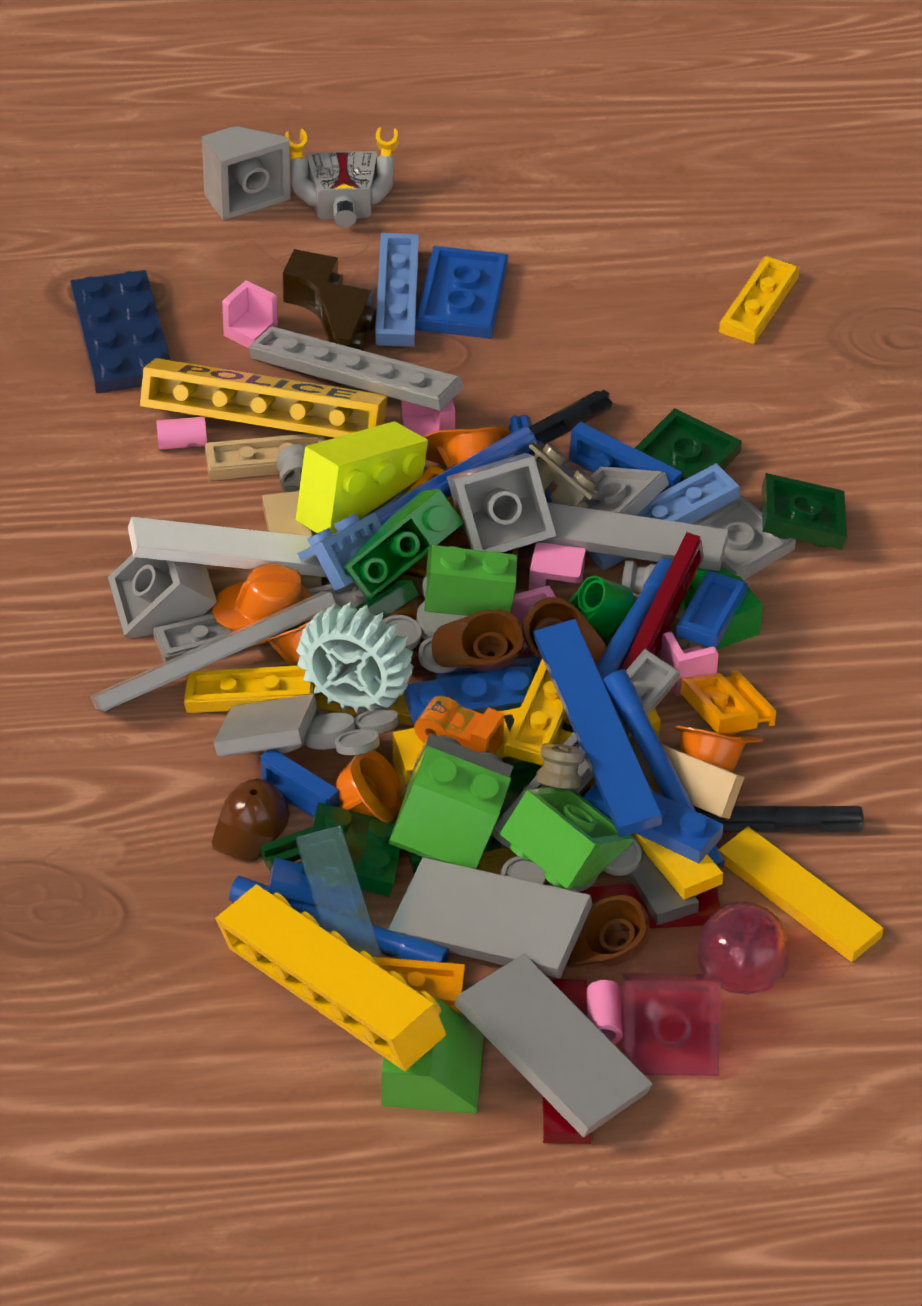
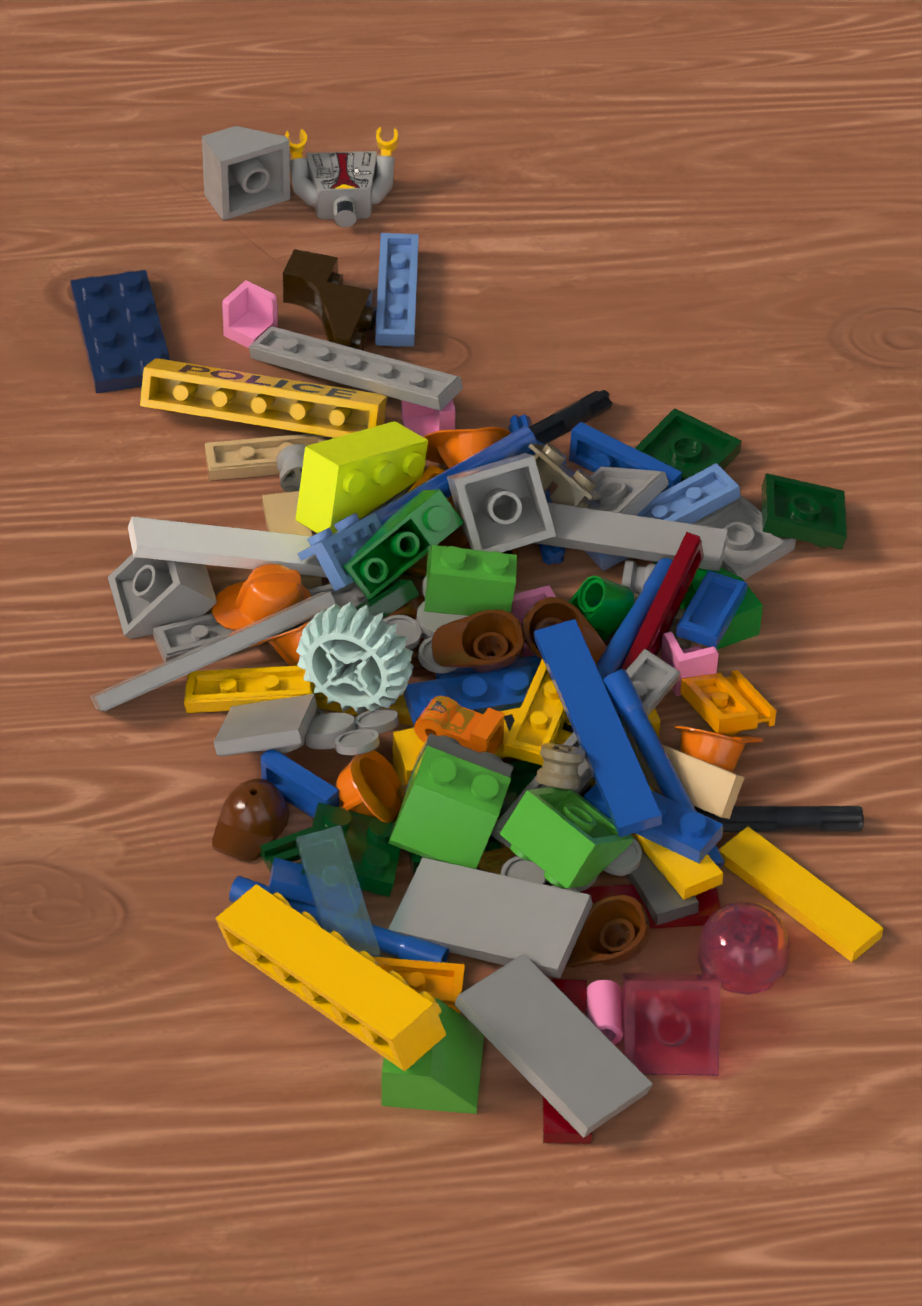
bright pink piece [156,417,207,450] -> none
blue tile [415,246,508,339] -> none
bright pink panel [529,542,586,590] -> none
yellow tile [719,256,800,344] -> none

